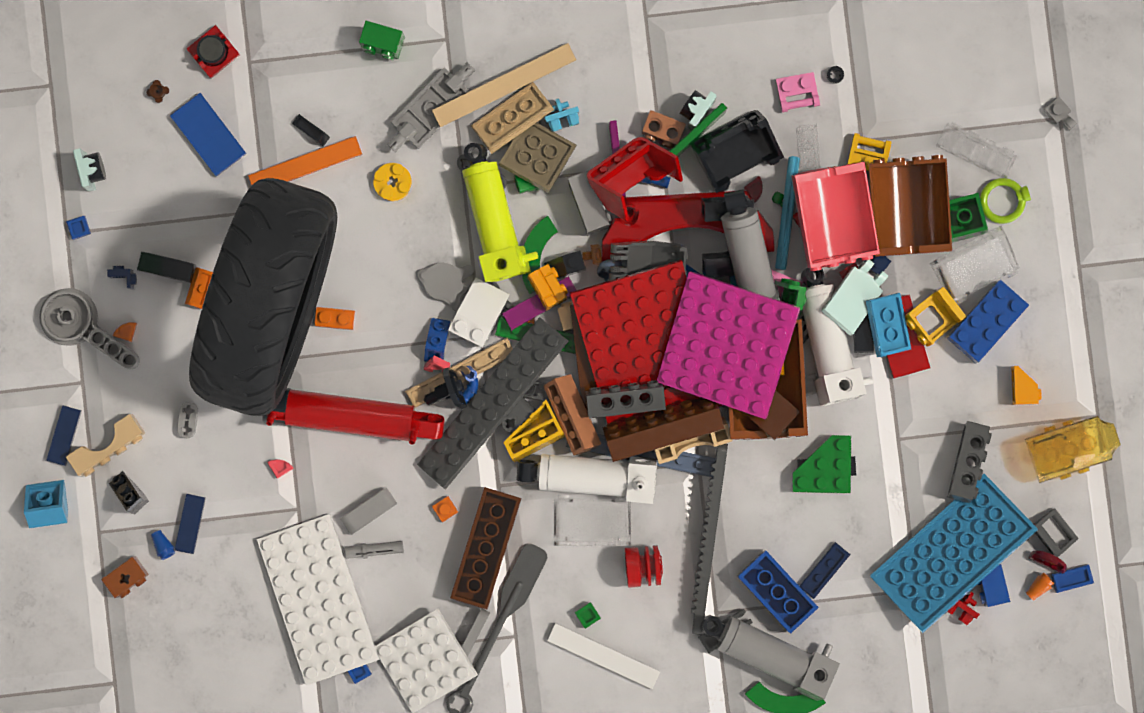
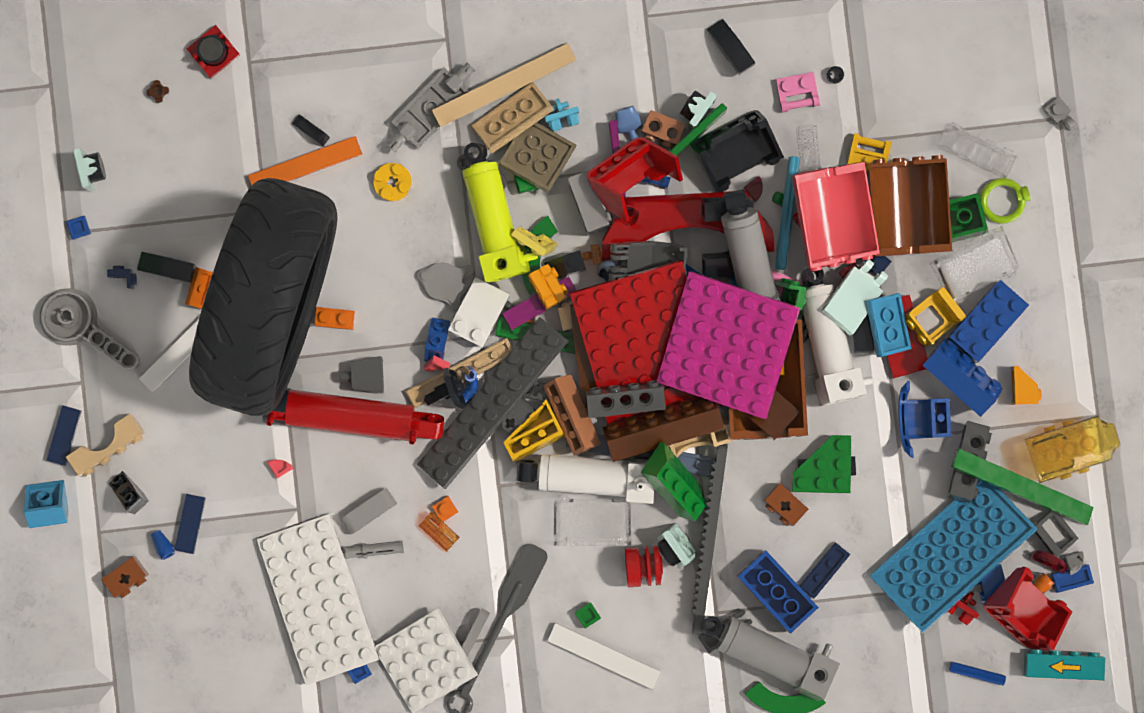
orange tile [113,322,137,342] -> none
blue tile [170,93,247,177] -> none
light grey beam [177,402,198,438] -> none
green brick [359,20,405,61] -> none
reddish brown brick [450,487,522,610] -> none
none -> white tile [139,319,199,393]
none -> dark grey torso [340,356,384,394]
none -> clear orange tile [419,512,460,552]
none -> light yellow plate [512,226,558,256]
none -> medium blue piece [615,106,642,141]
none -> green slope [641,441,706,521]
none -> light aqua piece [657,523,698,569]
none -> black slope [707,19,755,75]
none -> dark orange brick [764,483,809,526]
none -> blue piece [898,381,951,458]
none -> blue brick [923,337,1003,417]
none -> blue axle [949,662,1006,686]
none -> green tile [951,449,1094,525]
none -> red windscreen [983,566,1073,650]
none -> teal brick [1024,649,1105,681]
none -> light grey tile [1064,551,1084,575]

